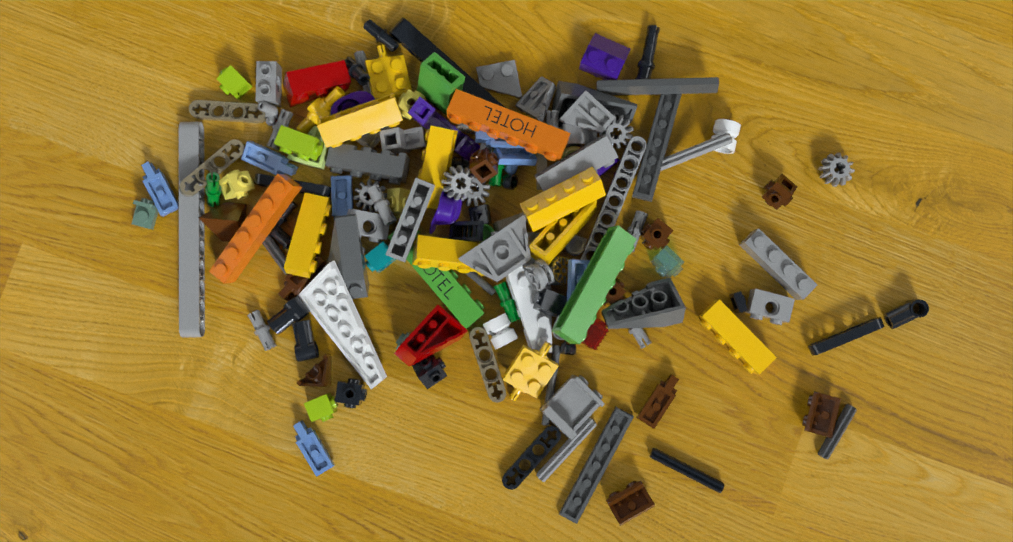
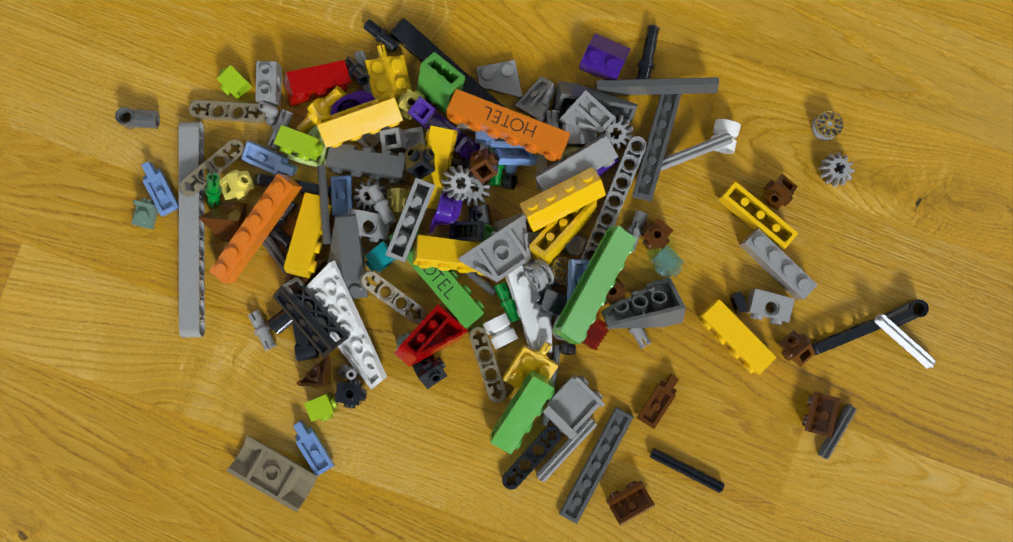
none -> dark grey piece [115,107,160,129]
none -> dark tan piece [227,435,318,512]
none -> black fence [272,277,349,358]
none -> dark grey bar [317,165,331,244]
none -> light grey arm [337,364,358,380]
none -> dark tan beam [359,270,426,324]
none -> black brick [405,142,435,179]
none -> bright green brick [489,369,555,454]
none -> yellow brick [718,181,798,250]
none -> reddish brown brick [779,330,815,367]
none -> light grey wheel [811,110,844,141]
none -> axle [874,313,936,368]

